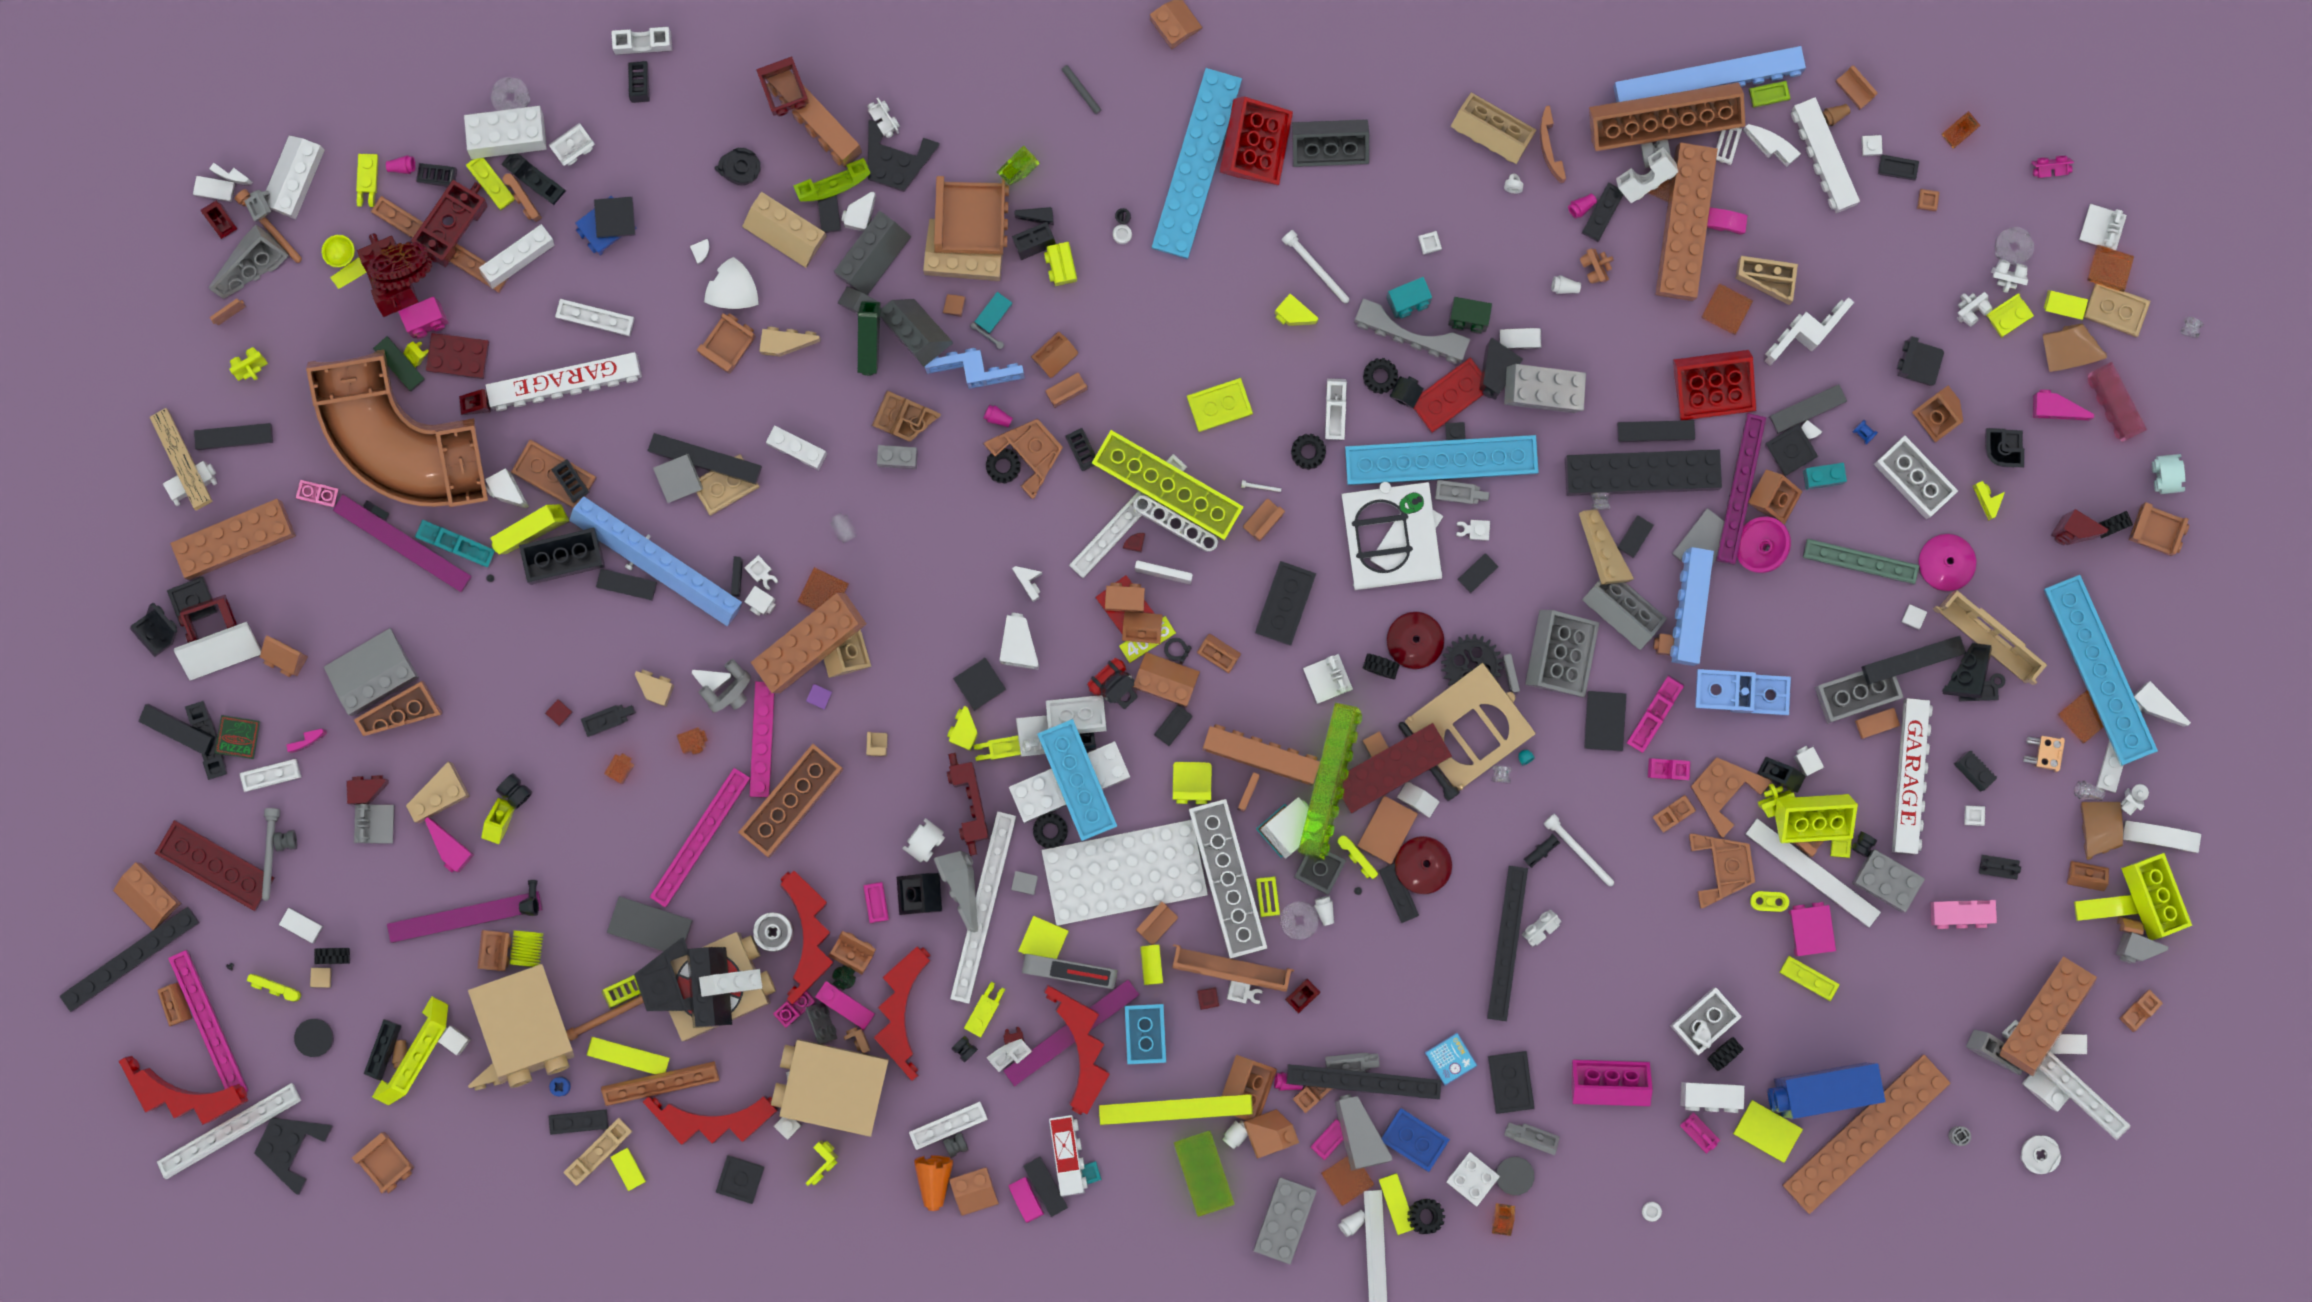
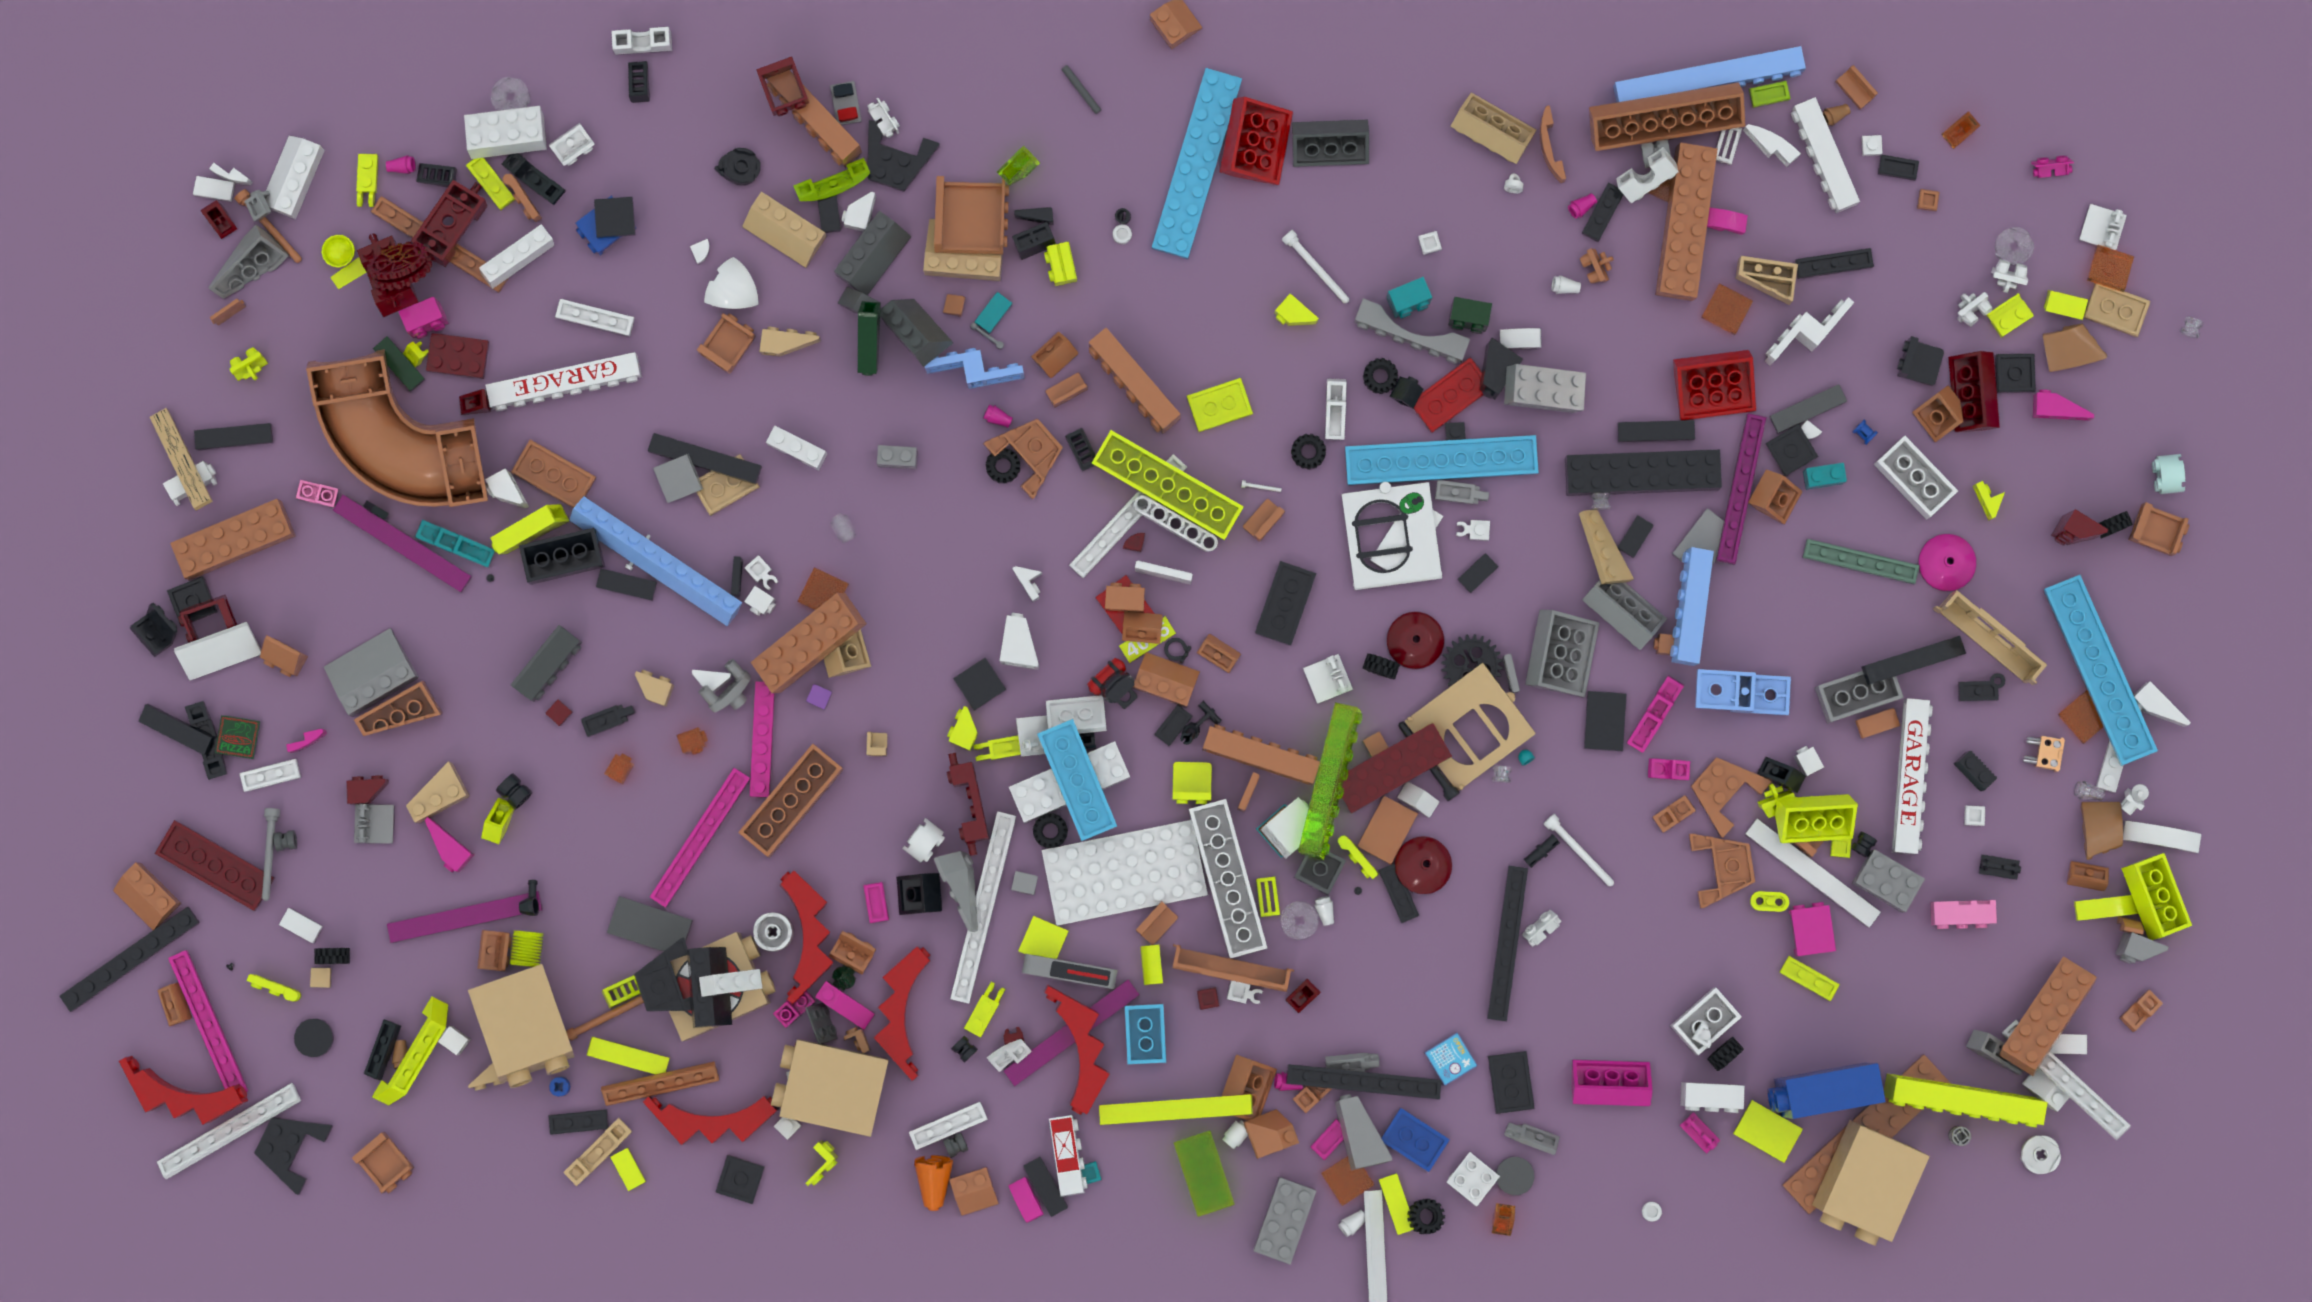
black slope [551,459,590,503] -> none
medium nougat slope [872,391,941,442] -> none
dark pink dish [1737,517,1791,573] -> none
white tile [1901,604,1927,630] -> none
black wing [1942,643,1992,699] -> none
black brick [1985,428,2025,468] -> none
clear pink brick [2087,362,2147,442] -> none
none -> dark grey slope [511,625,582,702]
none -> piece [830,81,862,125]
none -> nougat brick [1089,328,1181,434]
none -> black pin [1180,700,1222,745]
none -> black tile [1795,248,1874,279]
none -> tan brick [1812,1120,1930,1246]
none -> neon yellow brick [1884,1073,2048,1127]
none -> dark red slope [1948,351,2000,432]
none -> black tile [1995,354,2036,393]

